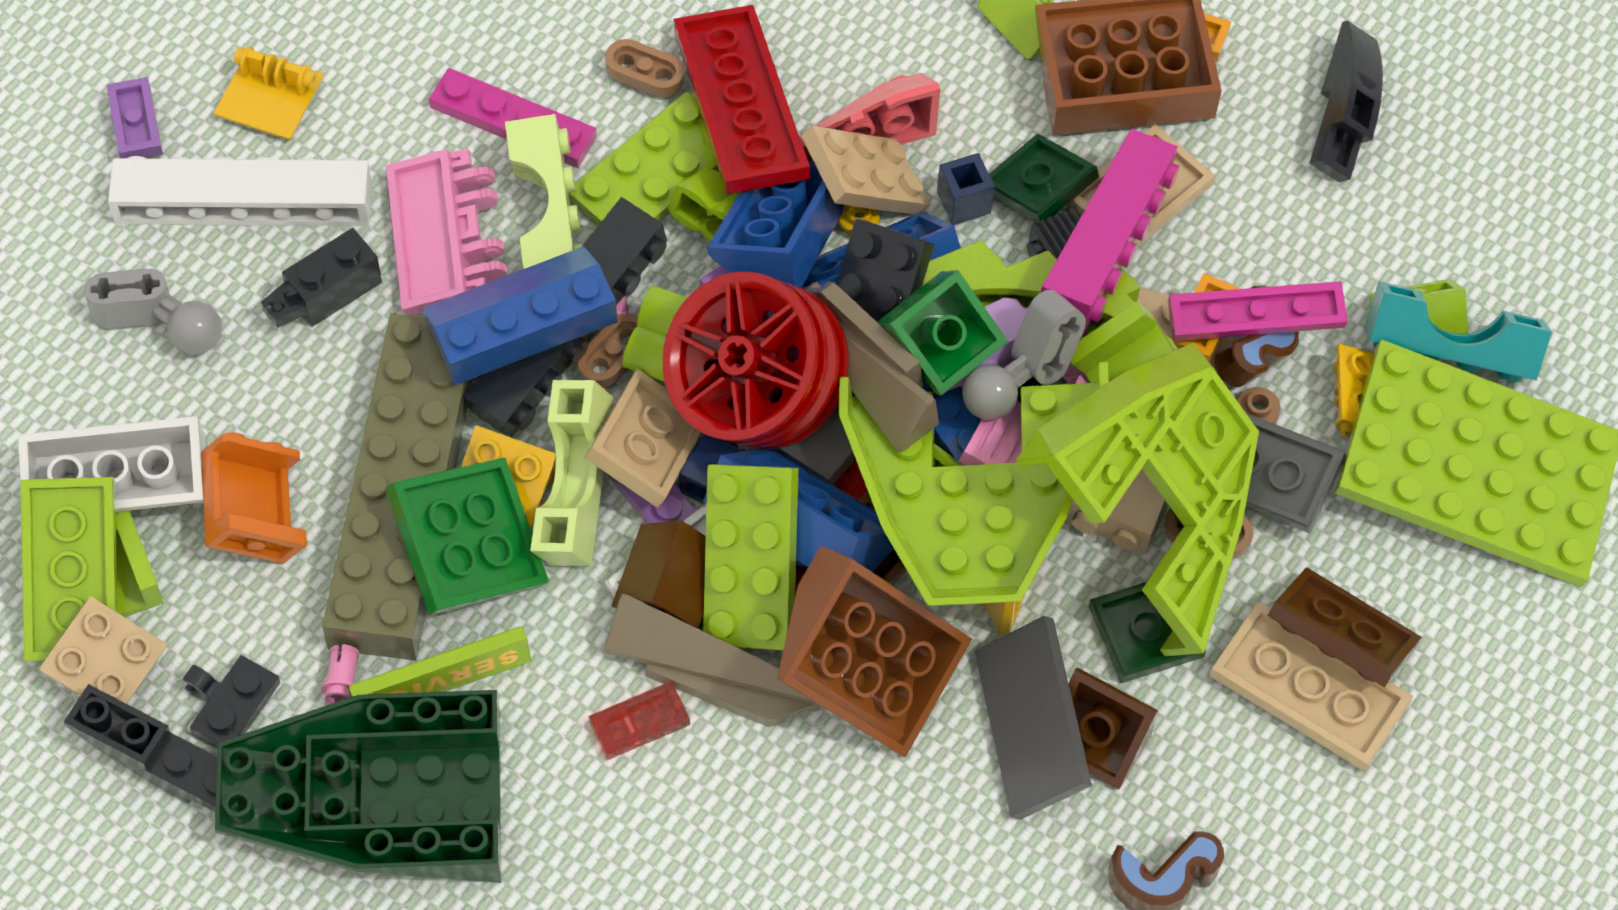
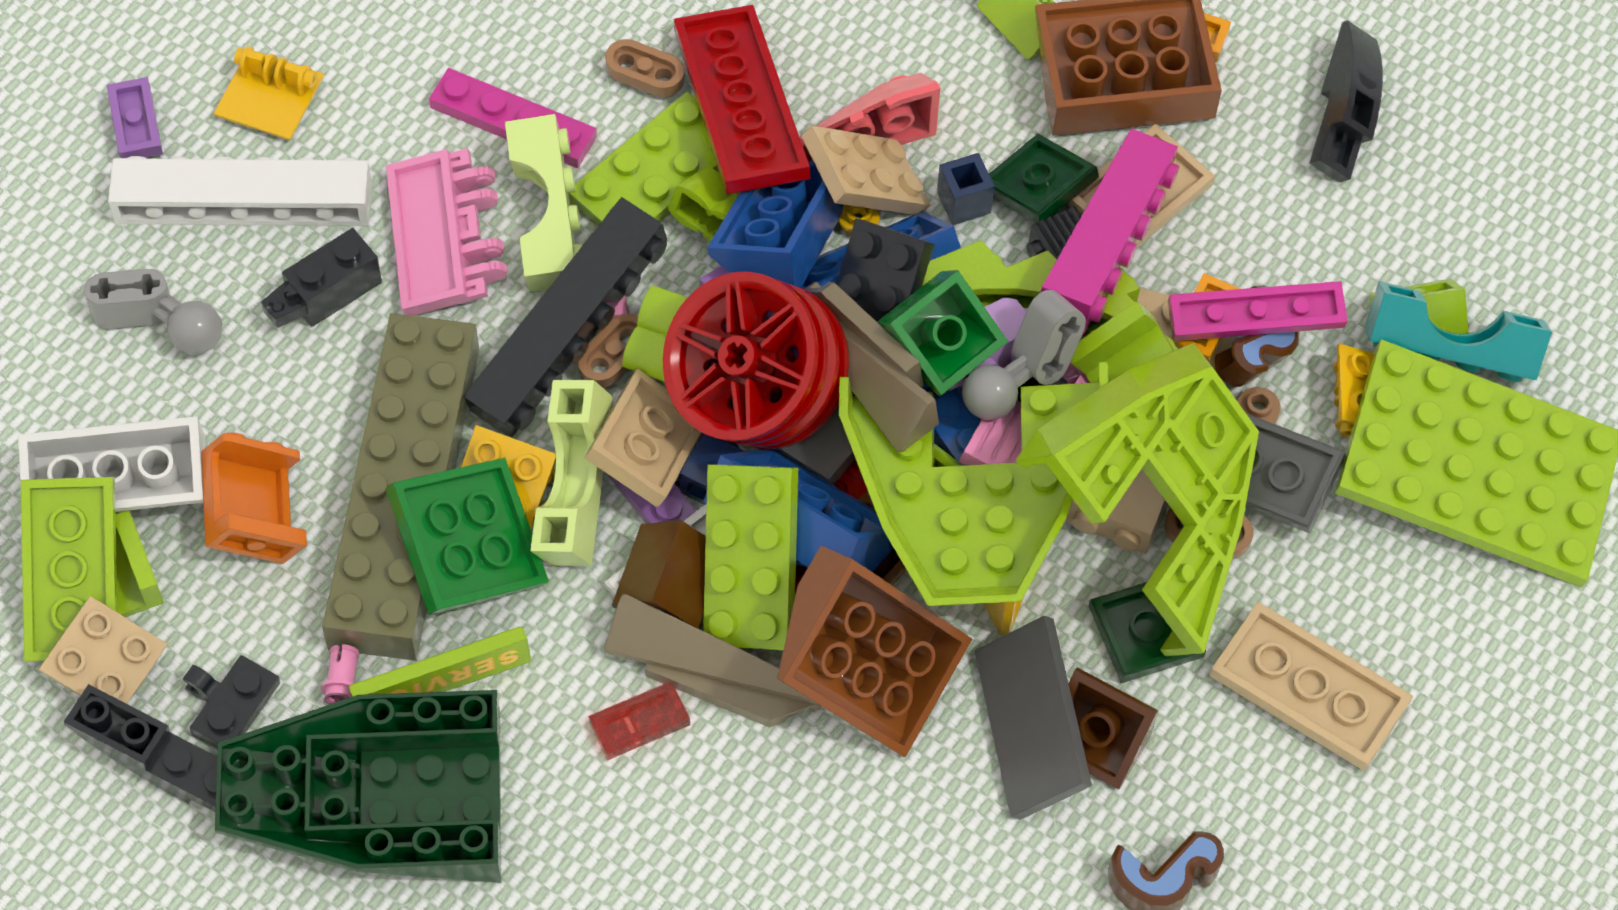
blue slope [422,246,618,386] -> none
reddish brown plate [1267,567,1422,688] -> none

